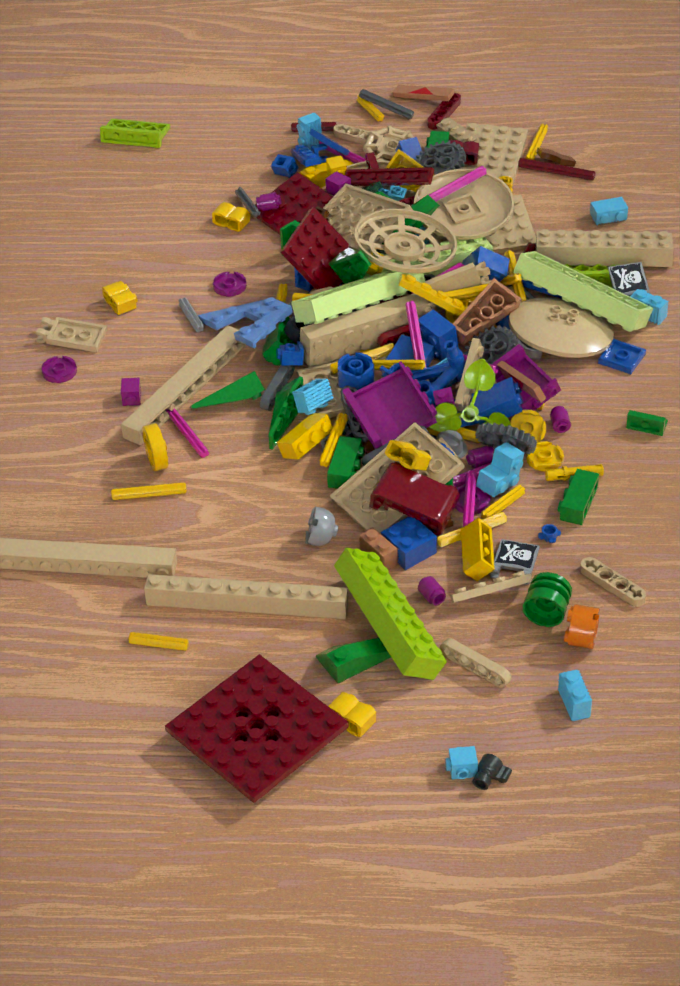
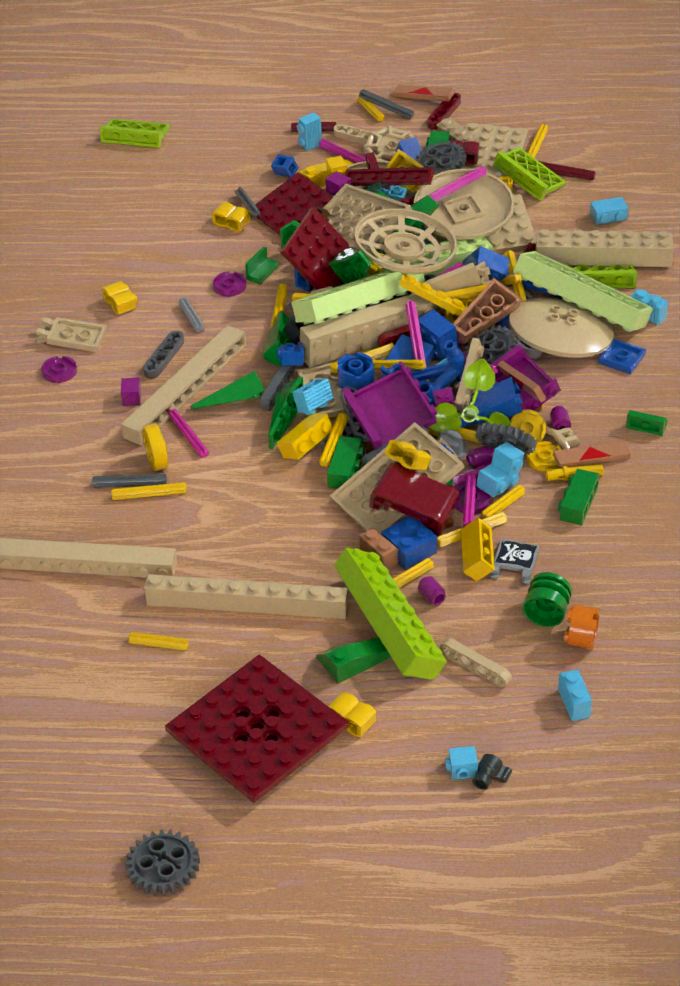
medium blue wing [198,297,293,348] -> none
magenta brick [256,192,281,211] -> none
blue plate [291,143,328,167] -> none
light grey cylinder [305,506,338,546] -> none
blue tile [309,129,350,156] -> none
tan plate [450,571,532,603] -> none
reddish brown tile [536,148,576,167] -> none
blue plate [538,524,561,543] -> none
tan beam [580,557,646,607] -> none
flag [608,262,651,296] -> none
none -> dark grey axle [92,474,167,487]
none -> dark grey gear [125,829,200,897]
none -> dark grey beam [143,331,184,379]
none -> green panel [245,246,279,285]
none -> yellow axle [392,558,434,588]
none -> lime fence [493,147,566,201]
none -> tan piece [545,426,580,449]
none -> nougat tile [553,441,631,468]

